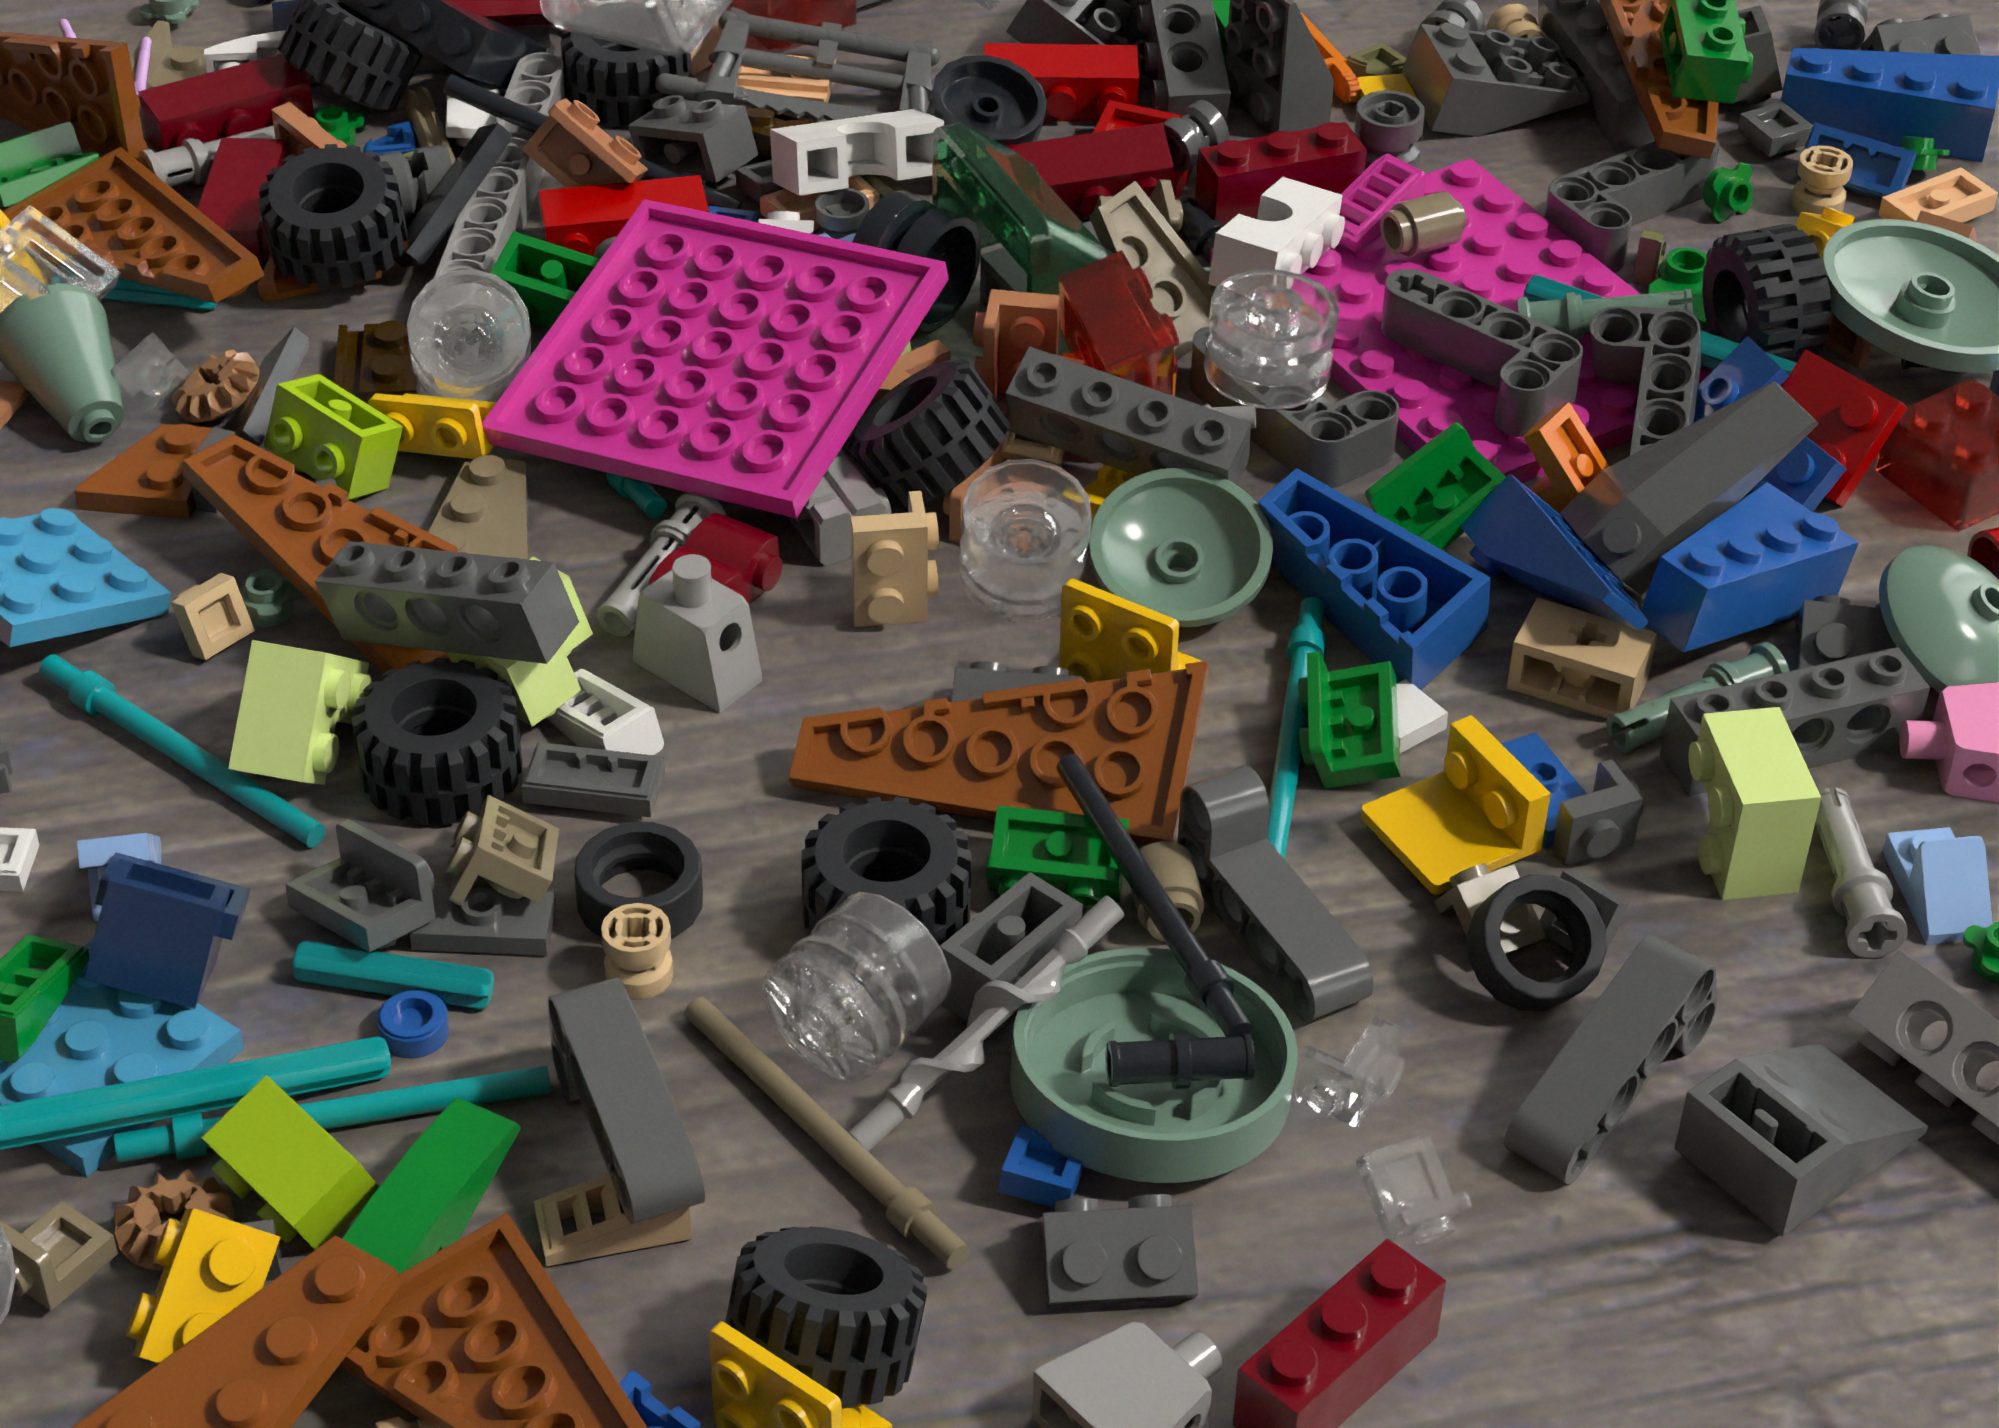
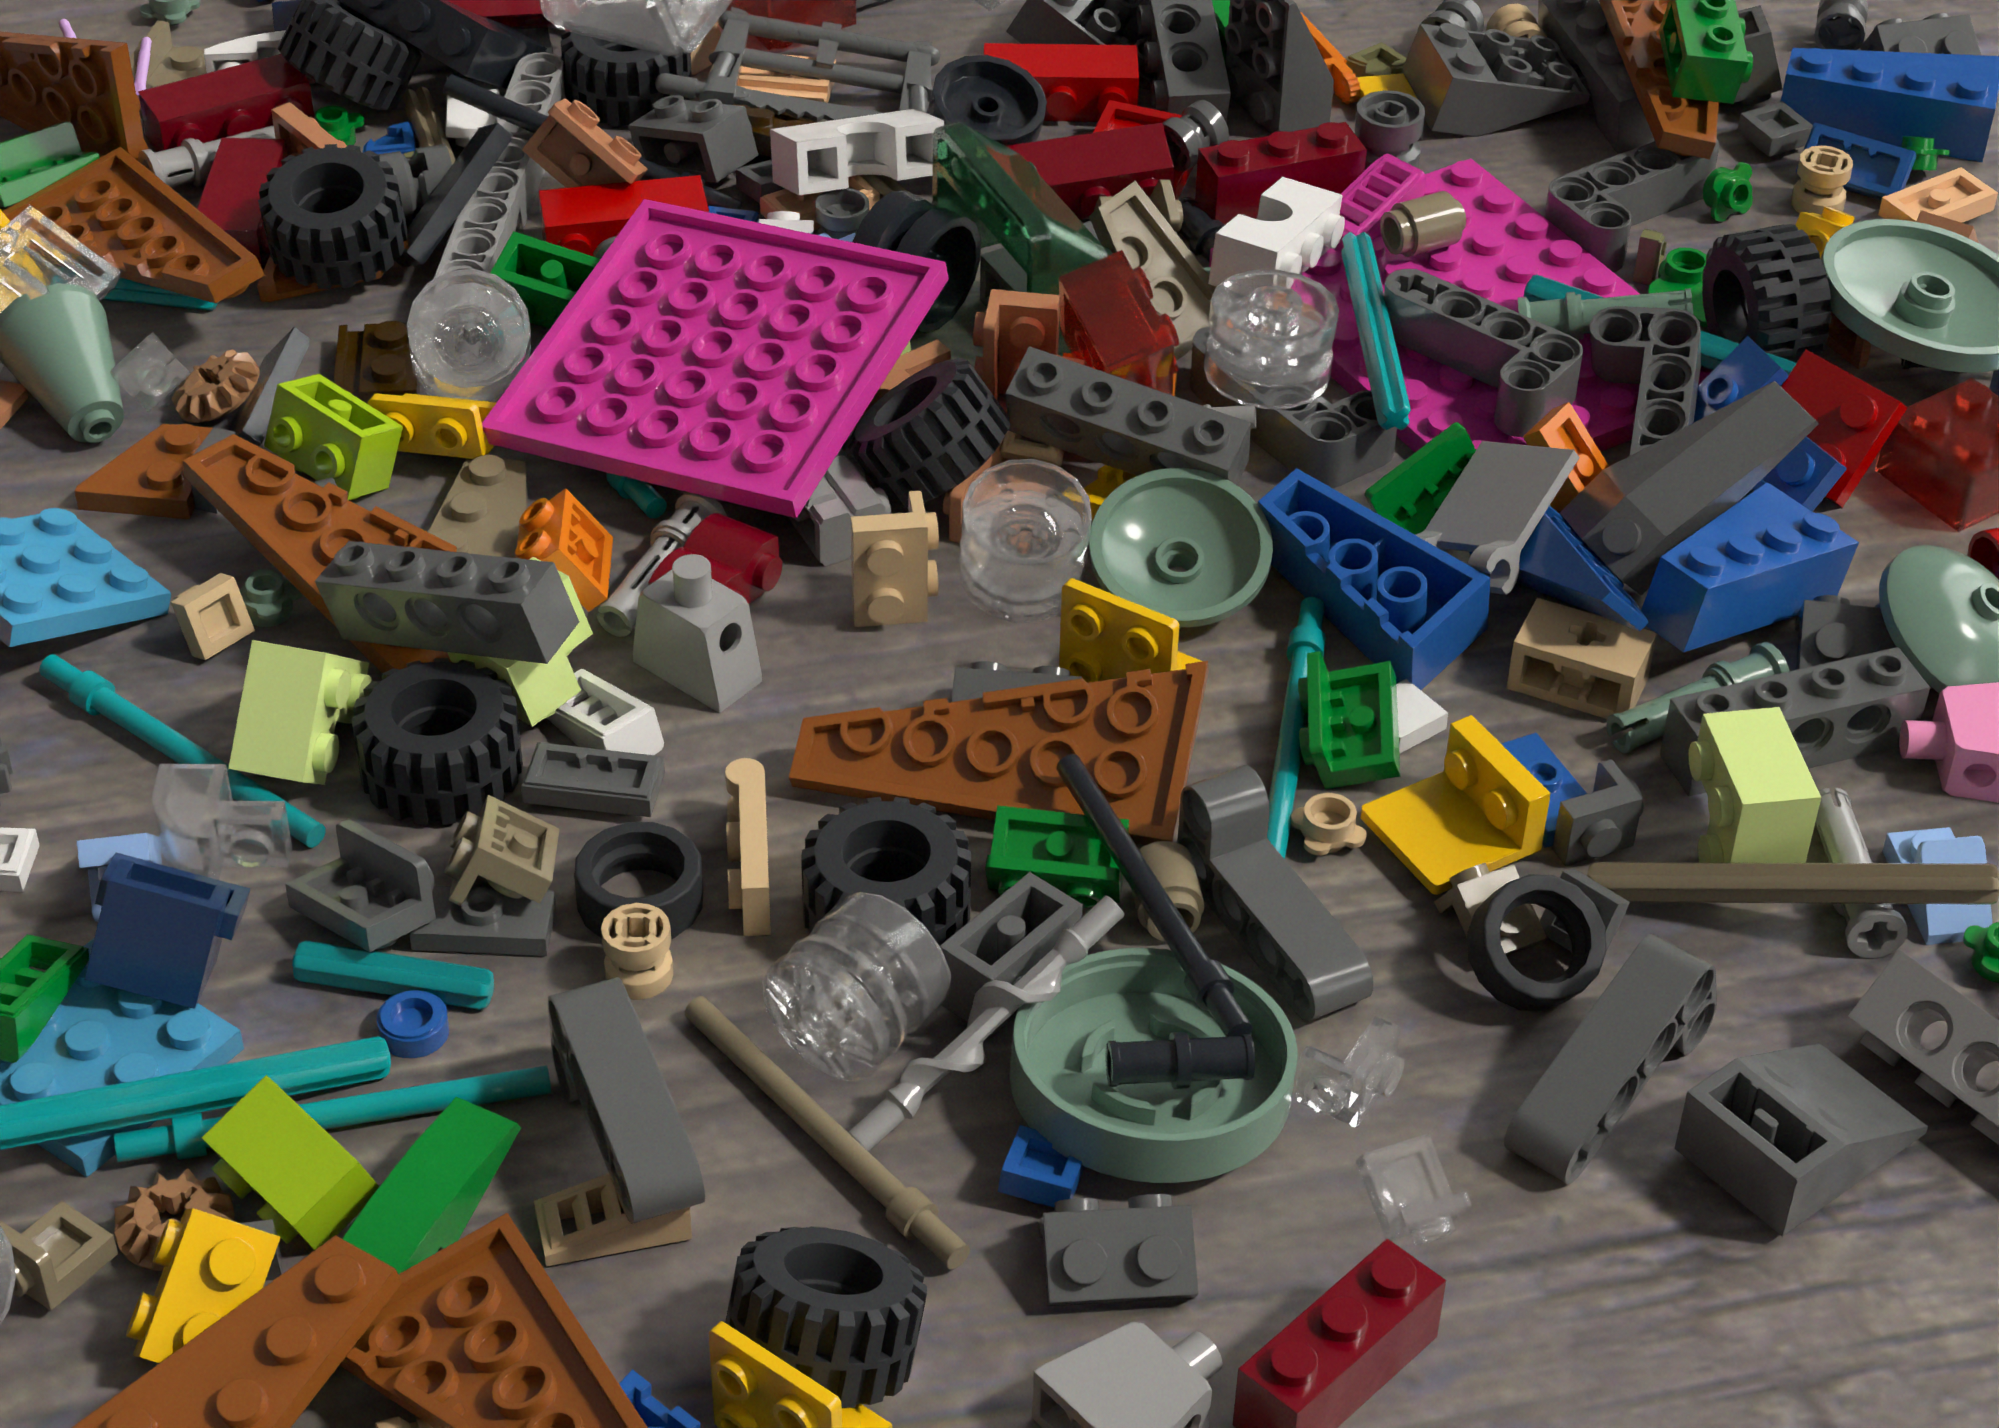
none -> clear brick [152,764,293,880]
none -> orange bracket [515,488,613,612]
none -> tan plate [725,758,771,936]
none -> tan plate [1291,793,1366,856]
none -> teal axle [1341,232,1411,430]
none -> light grey flag [1416,441,1580,595]
none -> dark tan axle [1587,862,1999,905]

